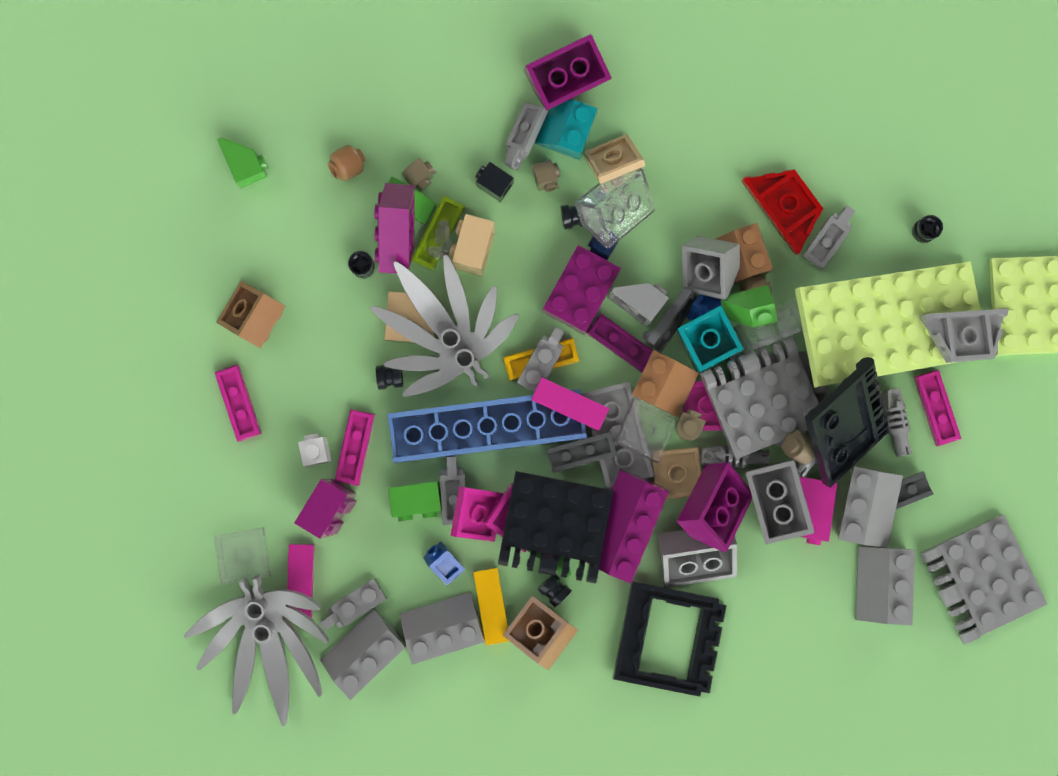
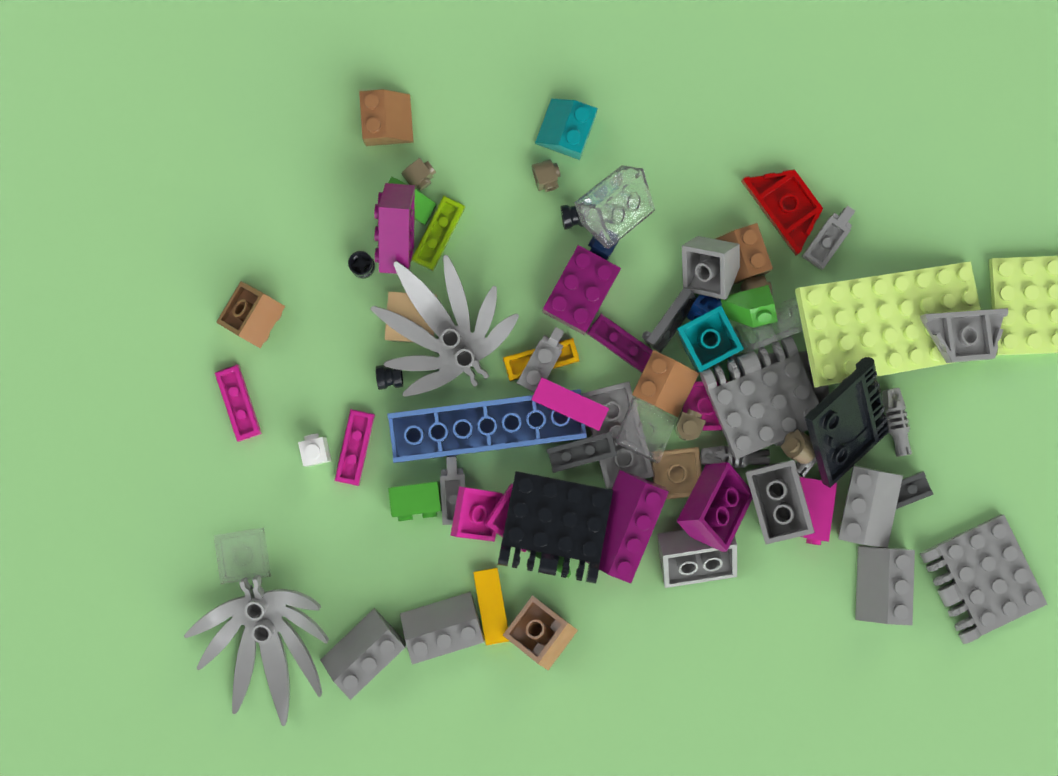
bright green slope [217,137,268,188] -> none
dark pink tile [286,544,315,619] -> none
magenta brick [294,479,357,539] -> none
light grey hinge [319,578,387,631] -> none
medium nougat head [328,145,365,181] -> none
bracket [423,542,465,585] -> none
clear bracket [427,220,452,259] -> none
tan brick [449,214,495,276] -> none
black brick [475,162,514,202] -> none
light grey hinge [504,102,548,171] -> none
magenta slope [524,34,612,111] -> none
black wheel [537,574,572,608] -> none
tan tile [583,134,645,184] -> none
light grey slope [608,283,669,327] -> none
black hinge [612,581,727,697] -> none
black wheel [912,215,943,243] -> none
dark pink tile [913,369,961,446] -> none
none -> medium nougat slope [359,89,414,146]

